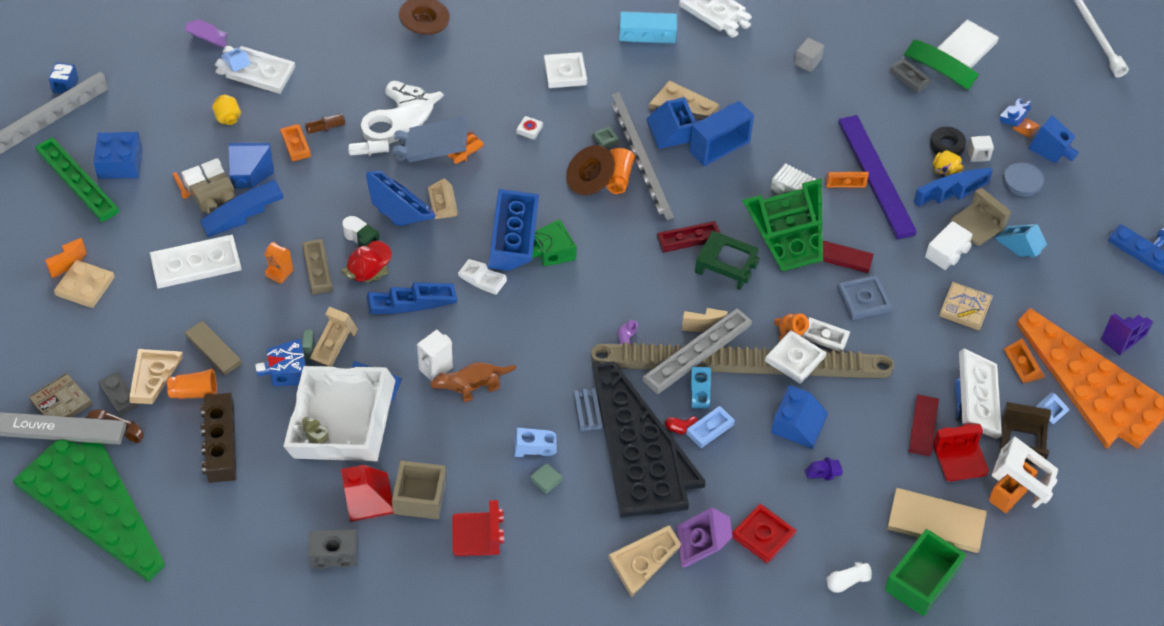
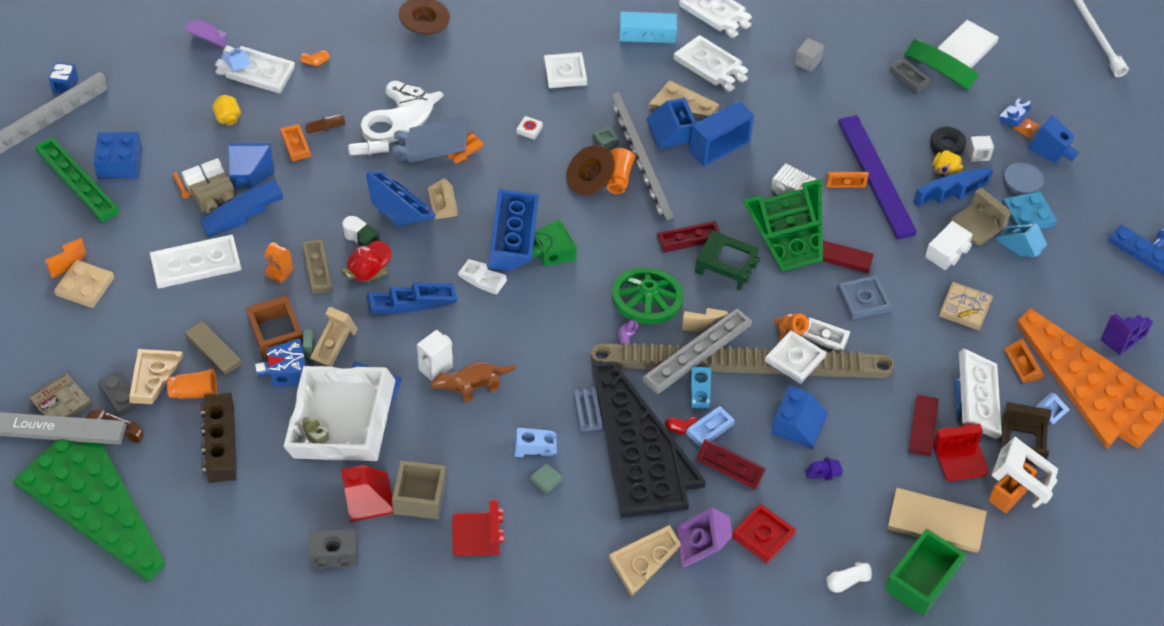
none -> dark orange window [245,295,303,359]
none -> orange arm [300,50,330,67]
none -> green wheel [611,267,684,324]
none -> white tile [674,35,748,92]
none -> dark red plate [695,439,767,490]
none -> dark azure plate [1002,191,1057,229]

